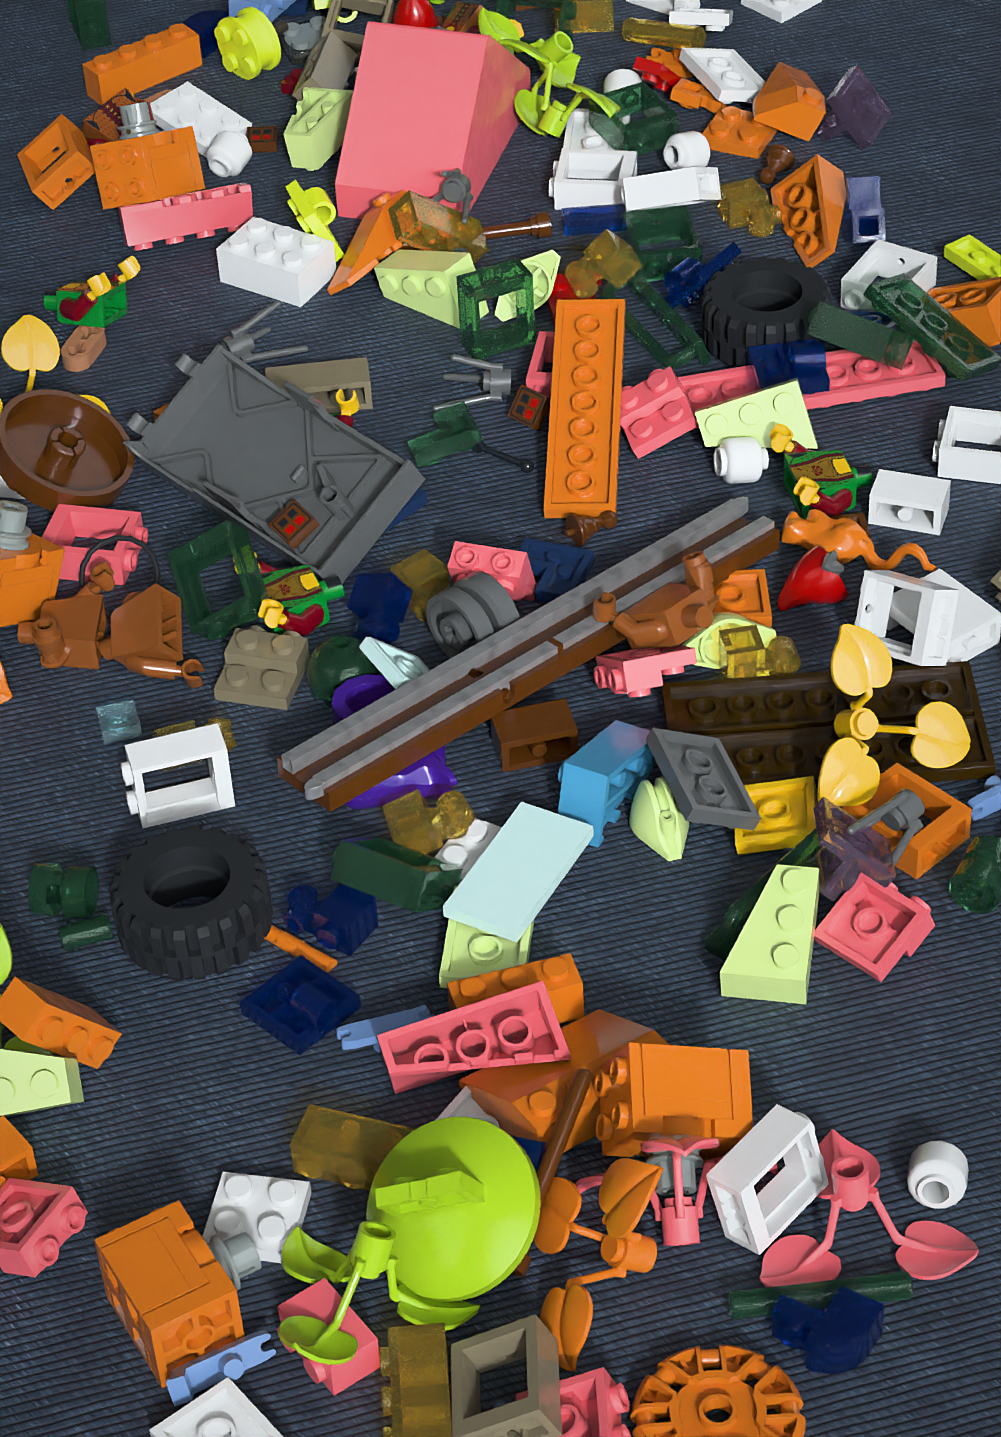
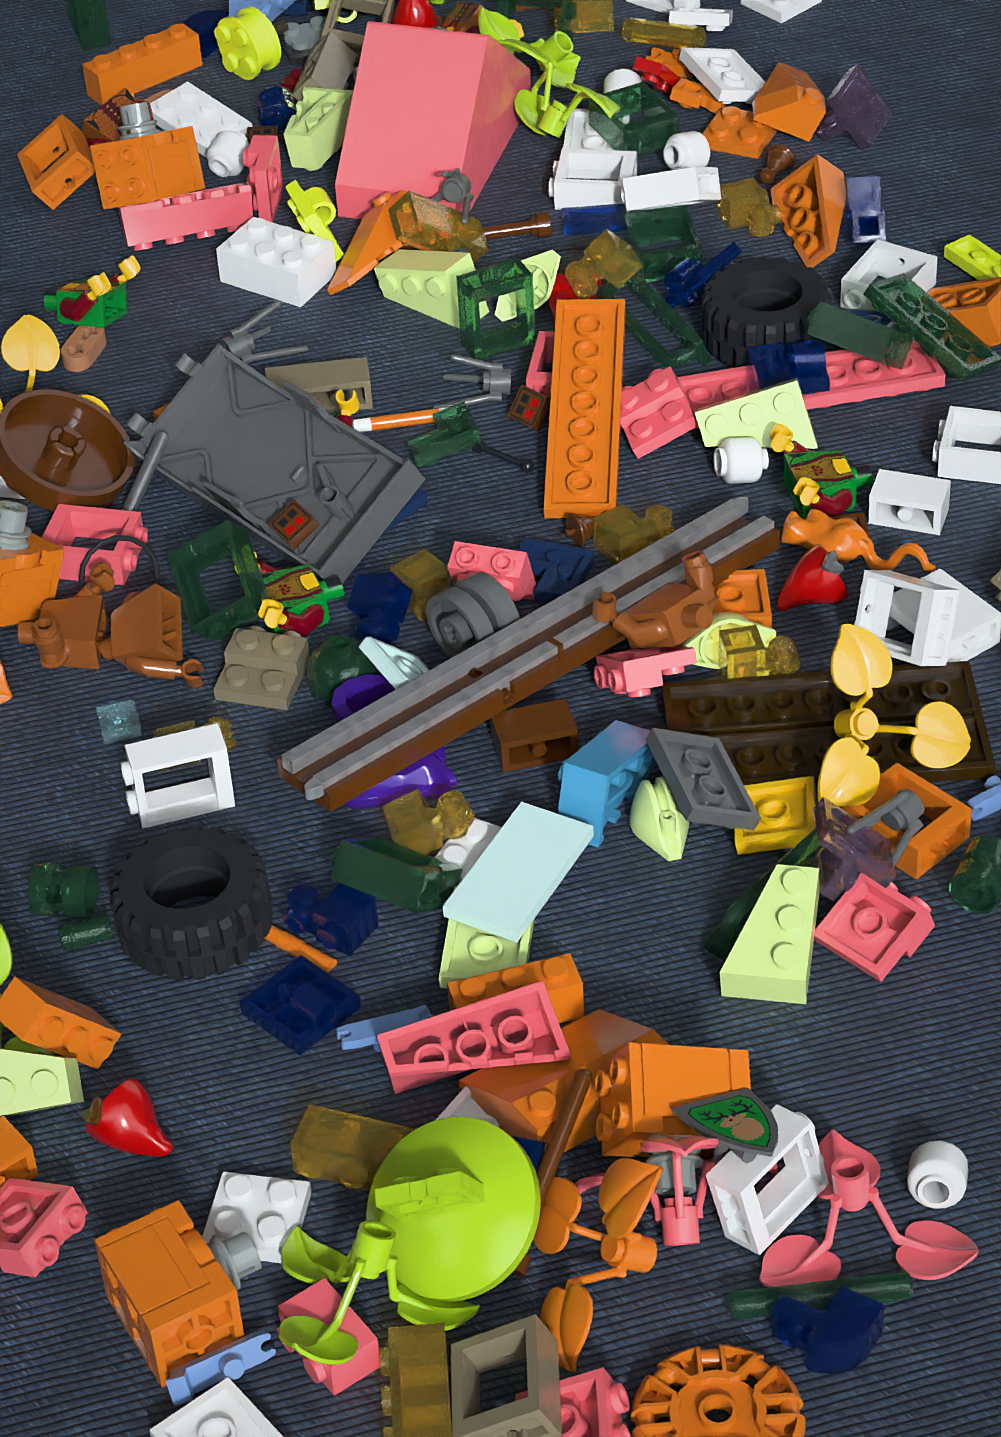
none -> red hat [81,1078,174,1157]
none -> flat silver bar [122,431,170,511]
none -> coral plate [243,135,284,223]
none -> clear blue head [255,85,297,131]
none -> orange bar [353,406,457,433]
none -> clear yellow brick [593,504,676,564]
none -> shield [672,1088,778,1164]

